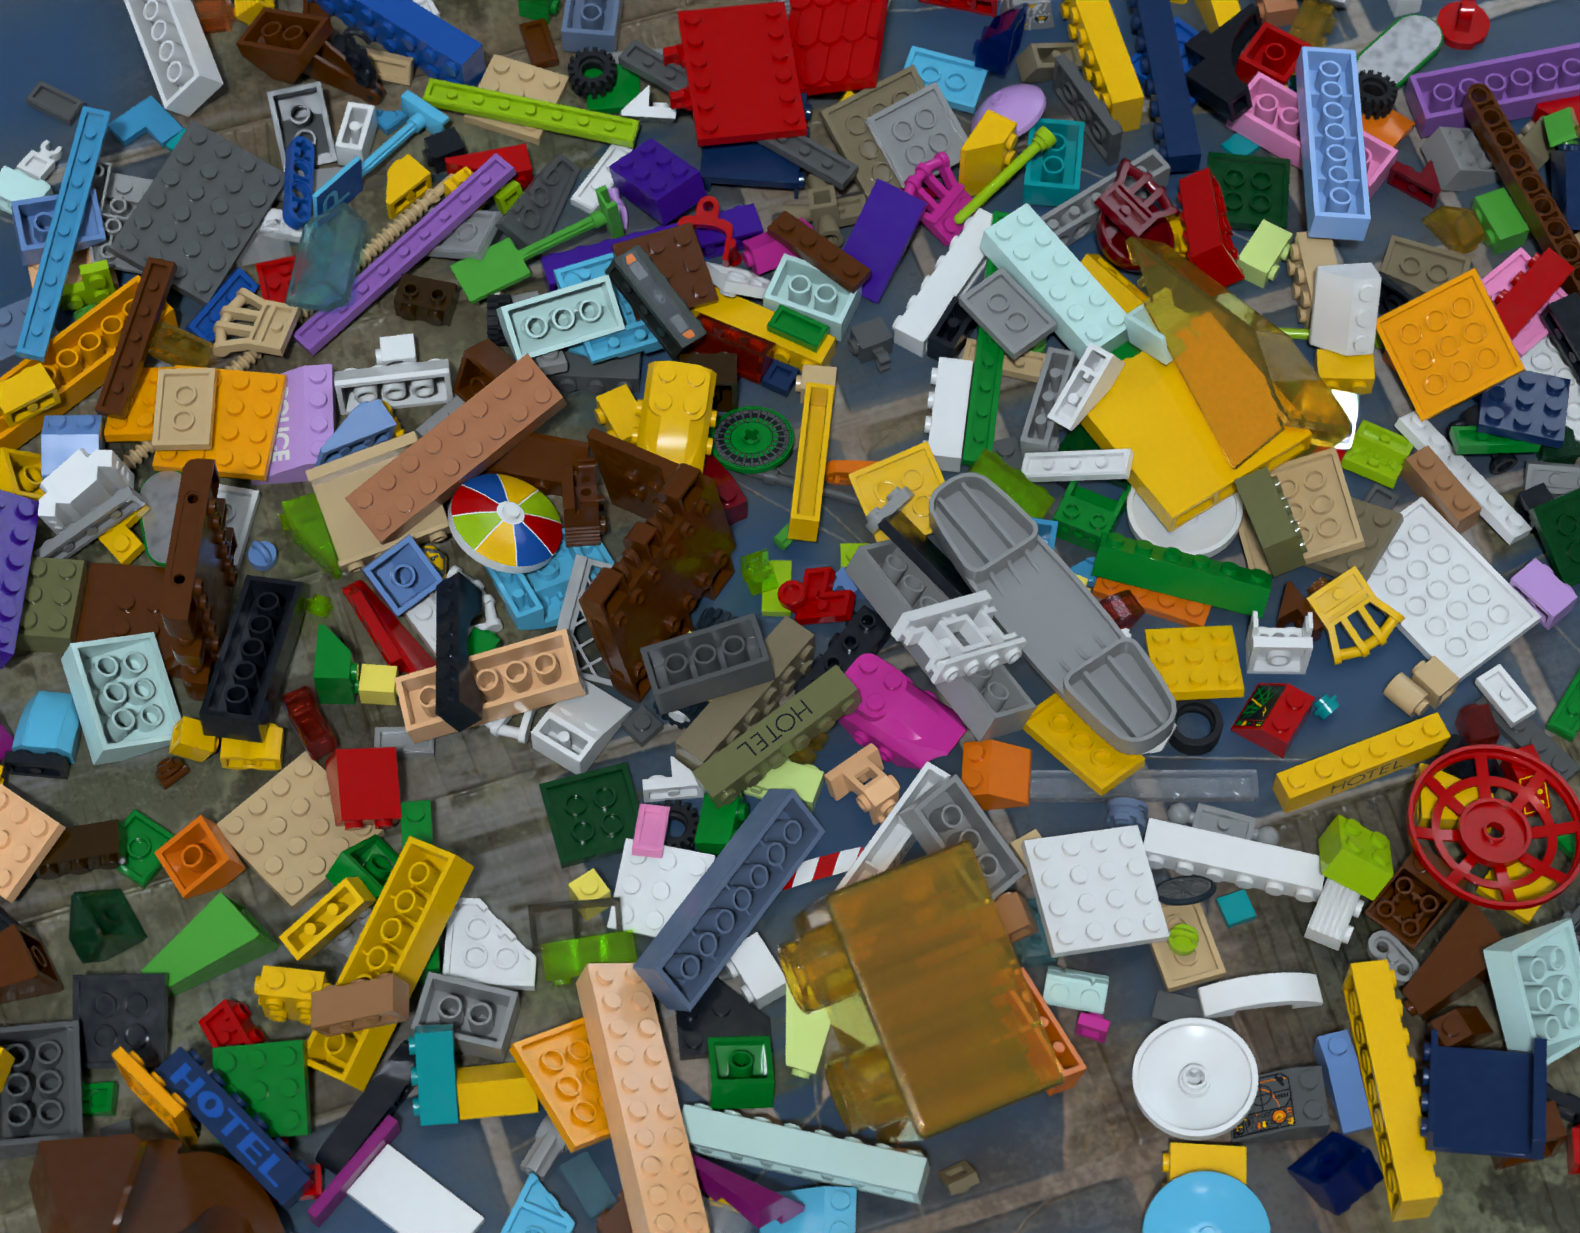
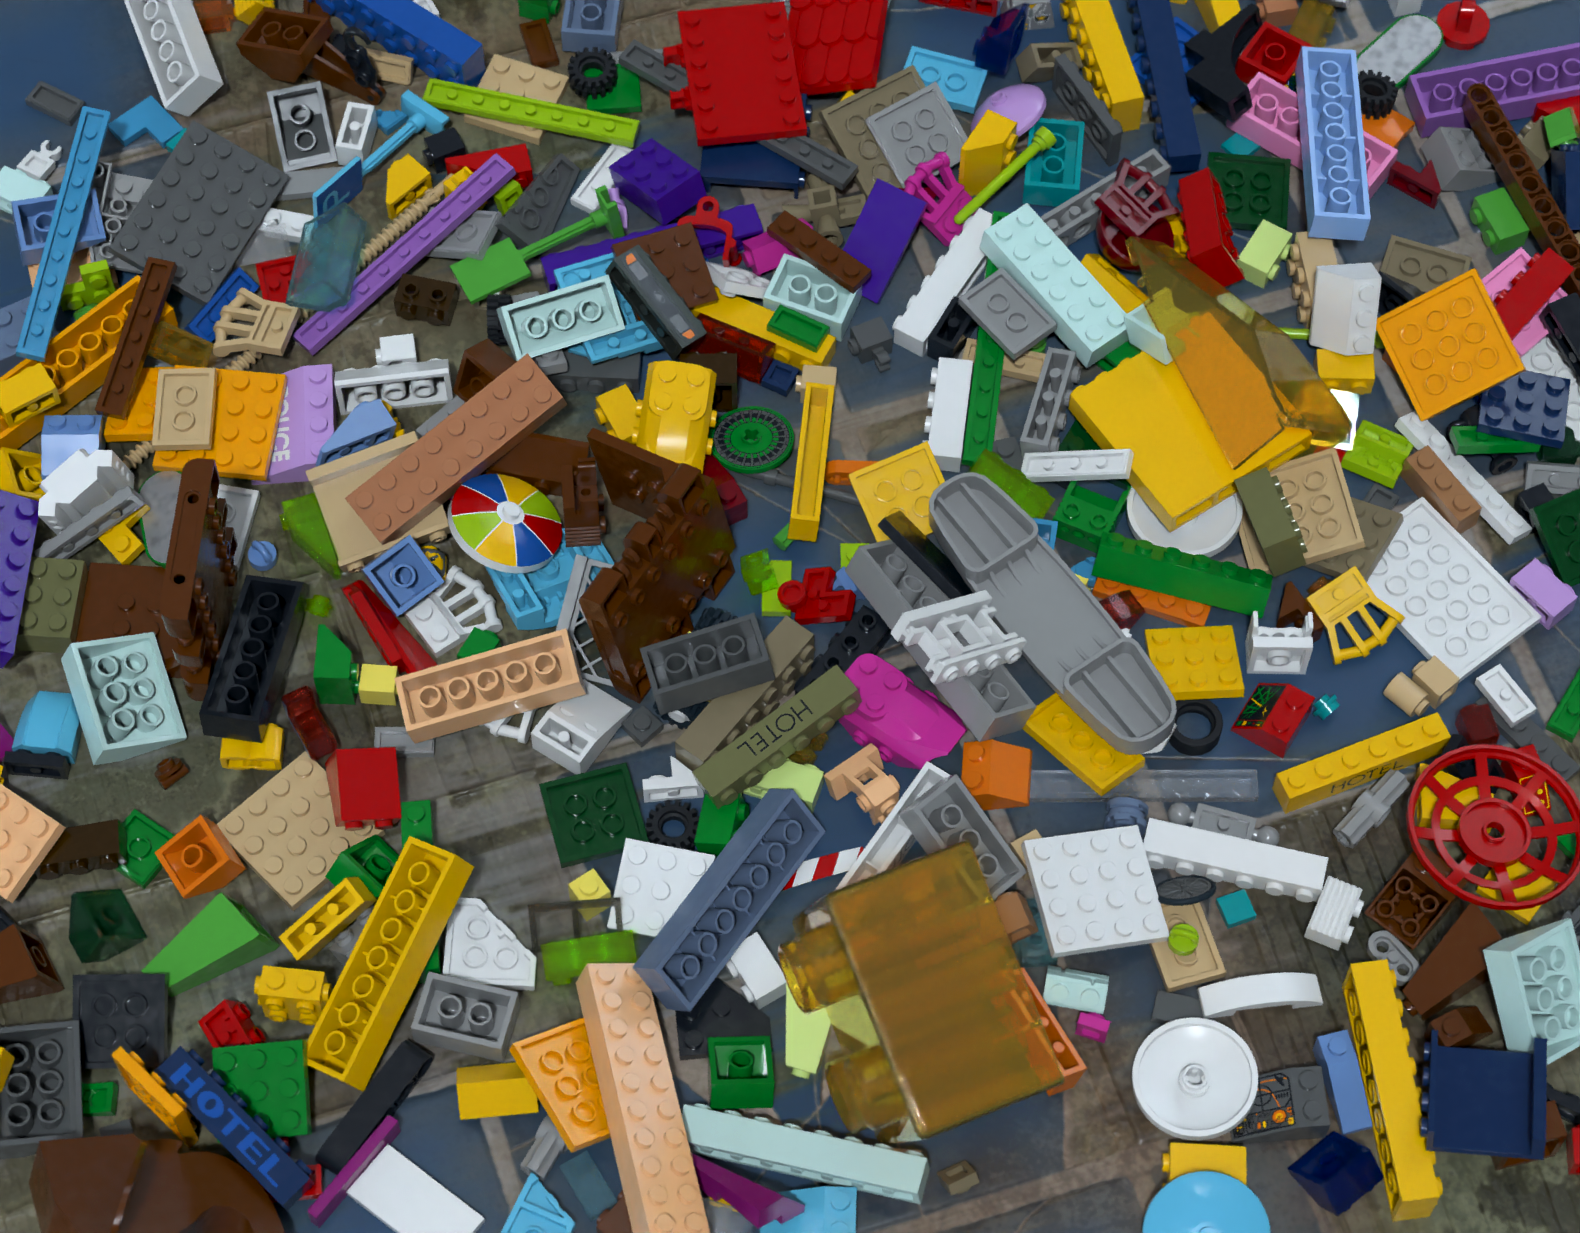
yellow brick [169,716,219,762] -> none
blue beam [282,136,315,230] -> none
medium nougat brick [311,973,409,1037] -> none
teal brick [409,1024,459,1126] -> none
black arch [436,572,482,733] -> none
white slope [619,85,676,123] -> none
bright pink tile [632,803,670,858] -> none
light grey plate [865,486,915,535] -> none
white slope [1047,342,1126,431] -> none
lime brick [1318,814,1394,901] -> none
clear yellow slope [1422,205,1486,253] -> none
none -> light grey piece [1333,769,1410,849]

